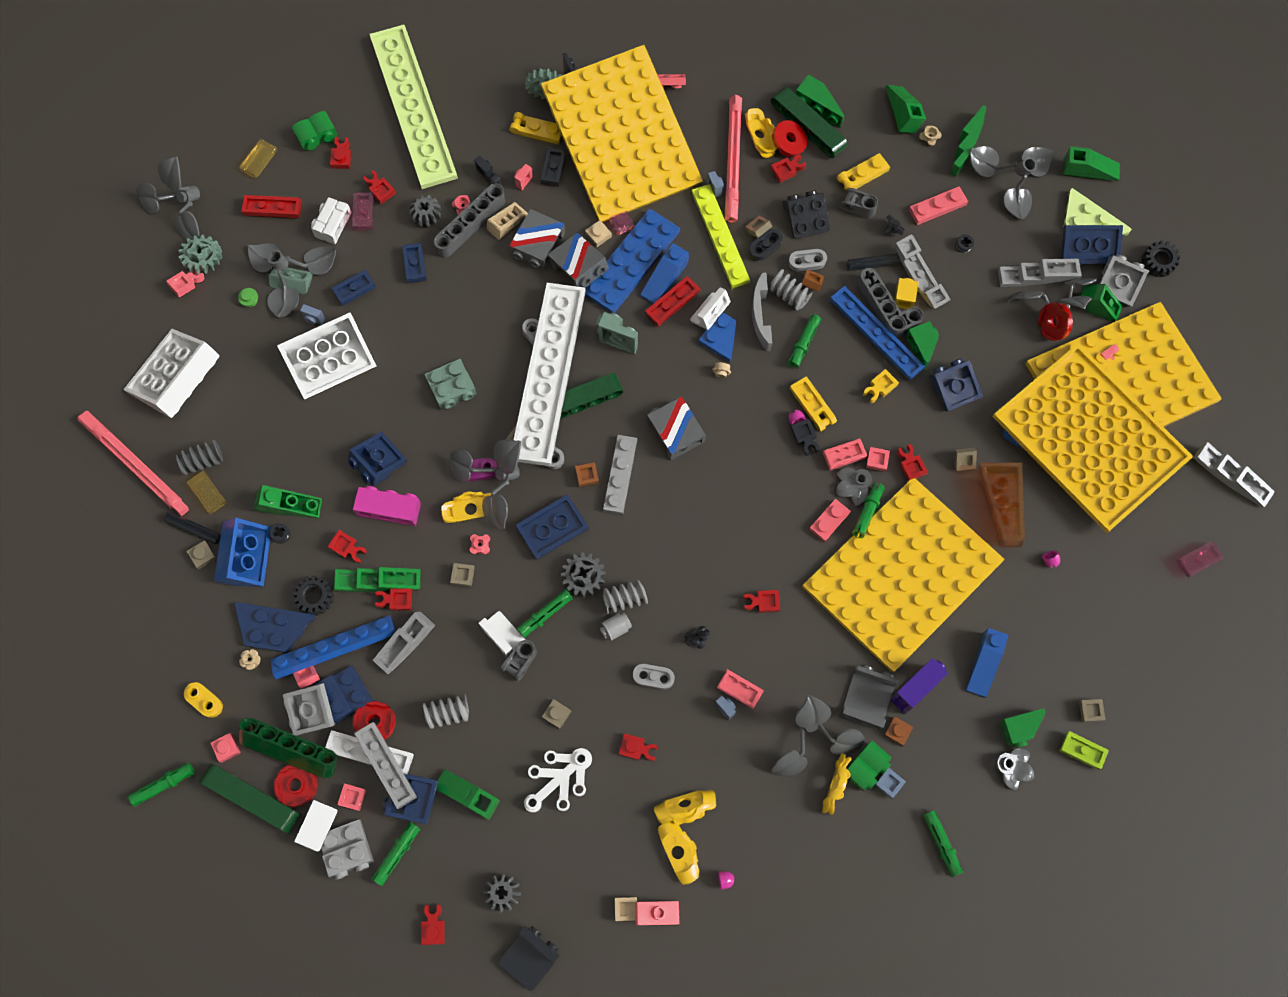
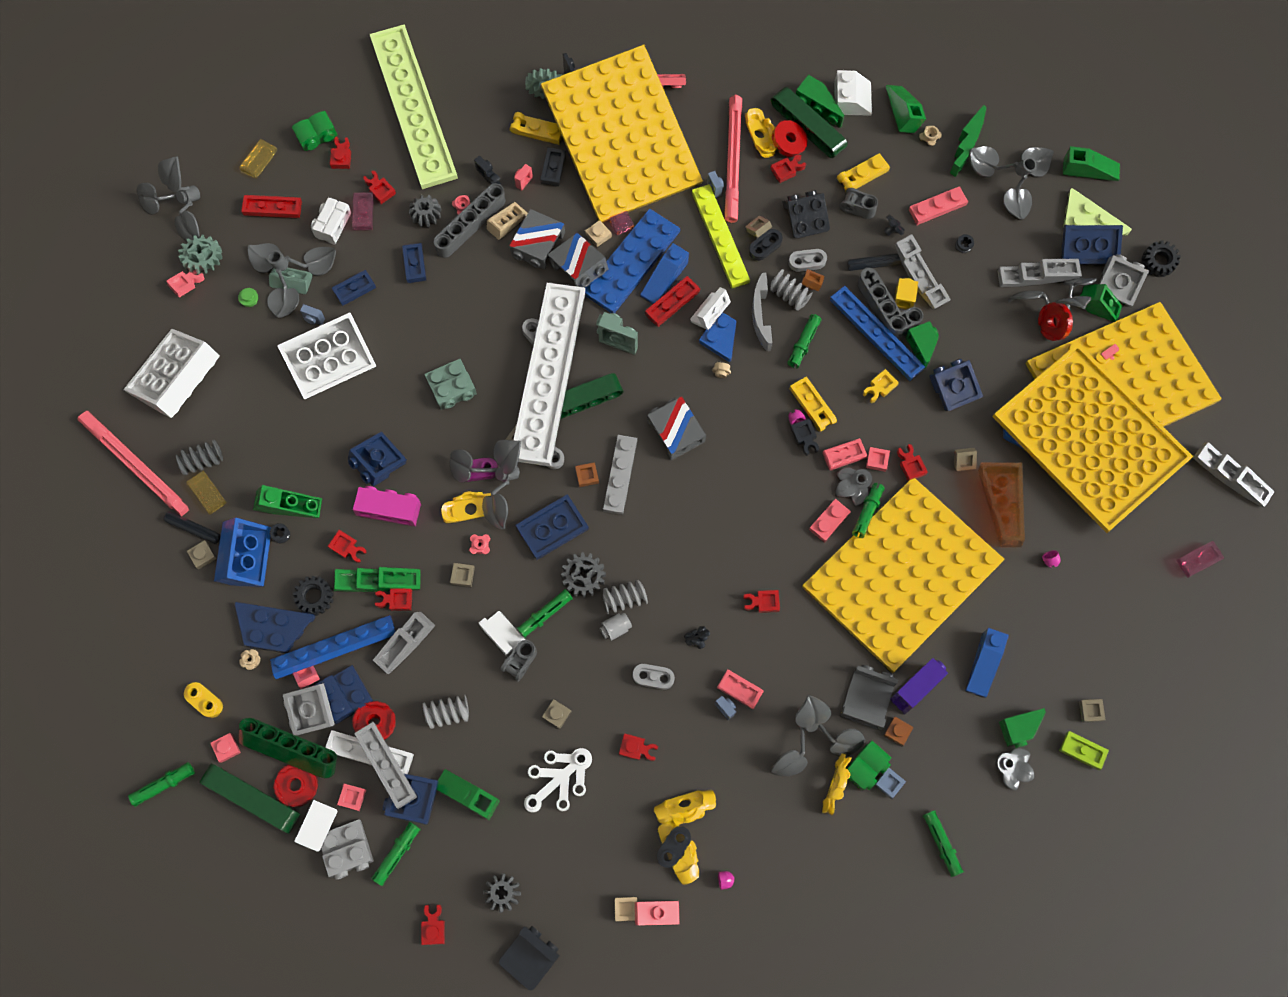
none -> black plate [657,826,691,868]
none -> white slope [834,70,872,116]

